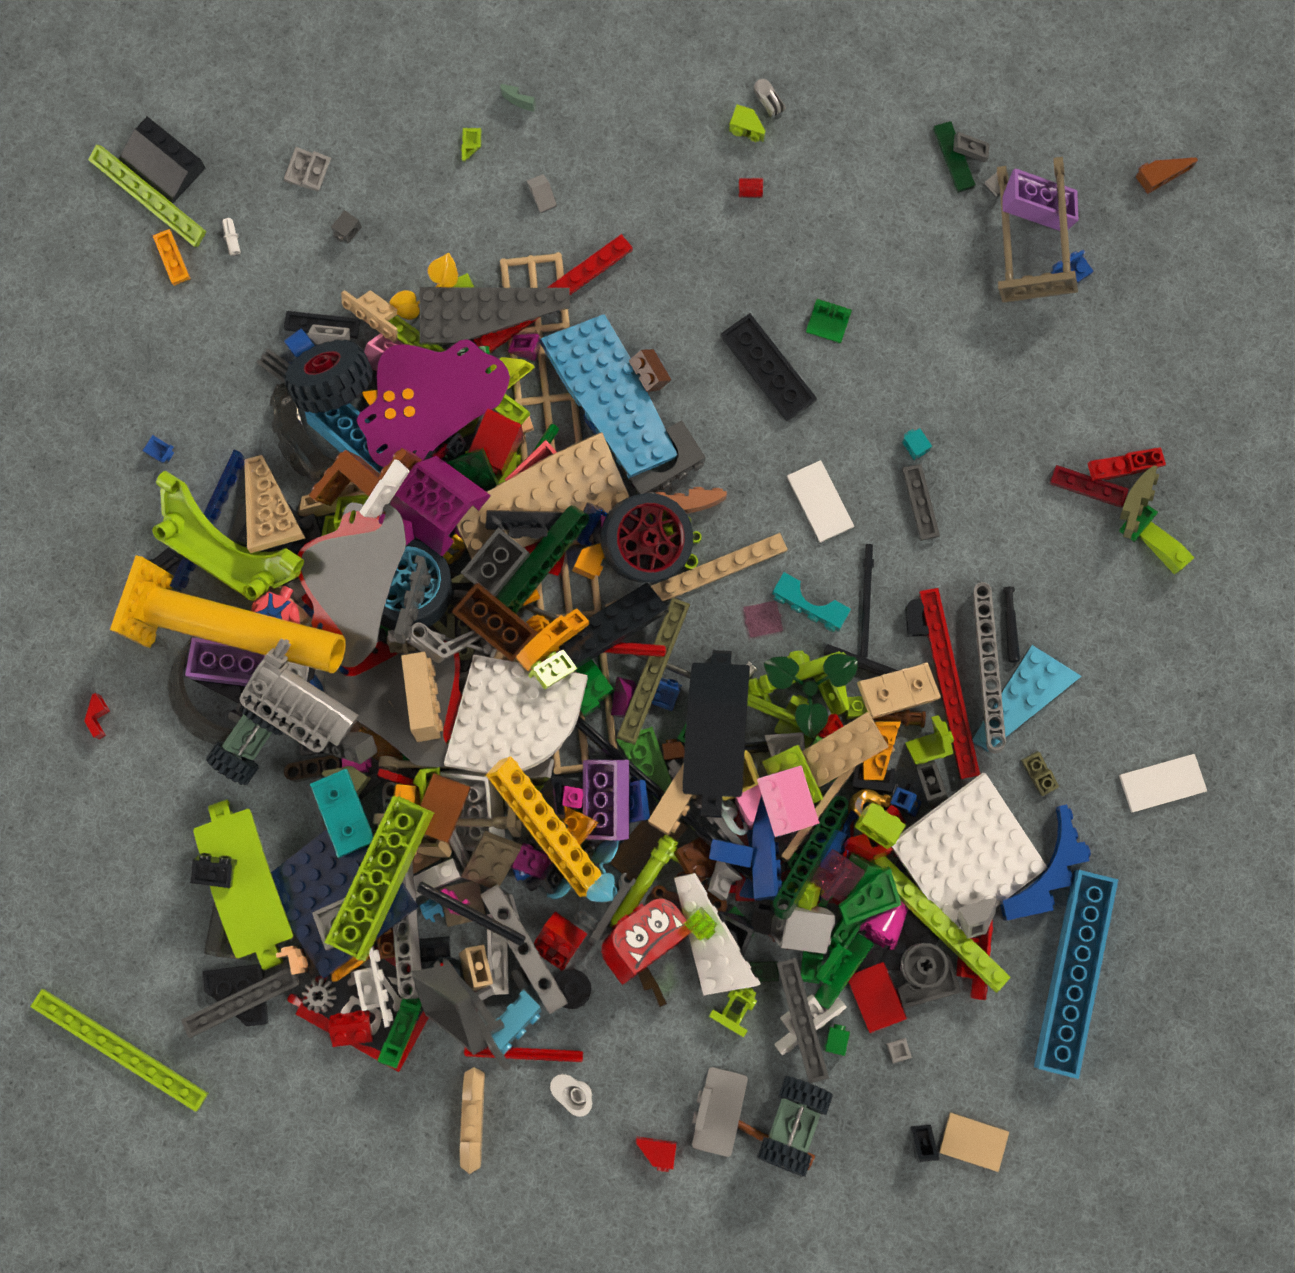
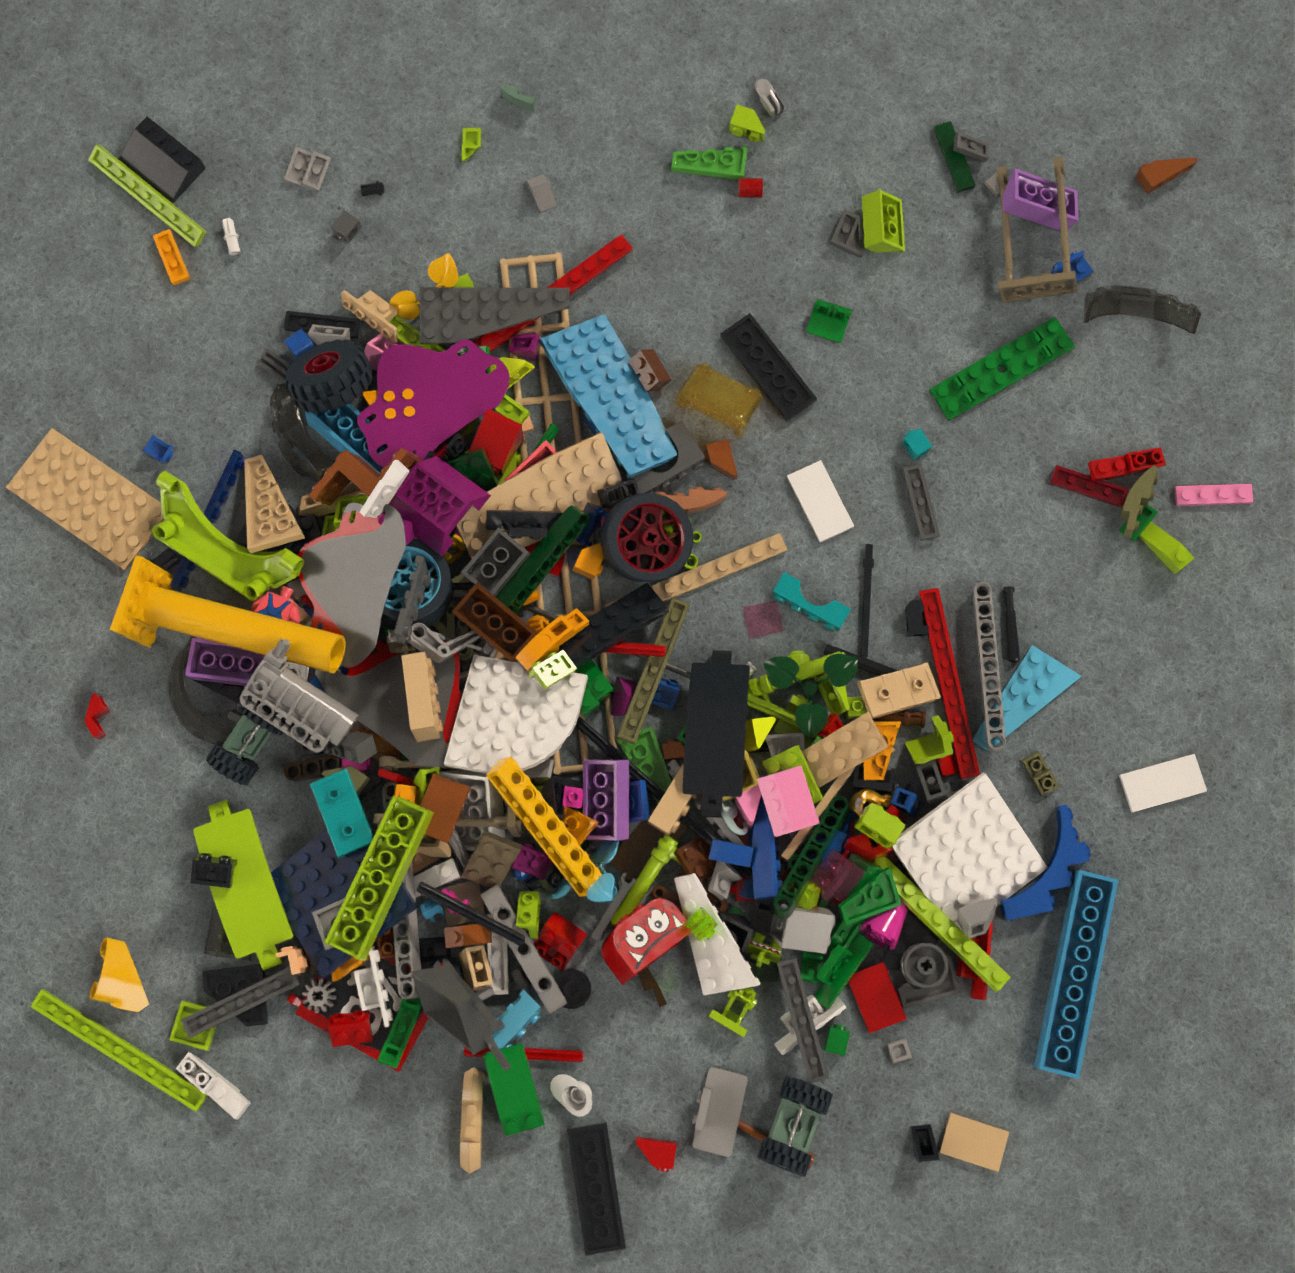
none -> tan plate [6,428,164,571]
none -> yellow panel [90,937,149,1012]
none -> lime plate [169,1000,217,1051]
none -> white slope [176,1052,251,1119]
none -> black pin [360,181,385,197]
none -> dark orange slope [444,924,492,948]
none -> green slope [483,1043,545,1136]
none -> lime bracket [516,891,541,939]
none -> black plate [567,1122,626,1256]
none -> black slope [597,478,640,508]
none -> bright green wing [671,146,748,180]
none -> clear yellow windscreen [676,363,763,438]
none -> dark orange slope [703,439,738,480]
none -> neon yellow slope [745,717,776,752]
none -> lime hips [746,932,782,968]
none -> dark grey wing [829,209,864,258]
none -> lime slope [862,189,905,252]
none -> green piece [929,317,1075,421]
none -> red slope [935,754,959,777]
none -> clear smoke windscreen [1084,285,1201,334]
none -> bright pink plate [1174,484,1253,506]

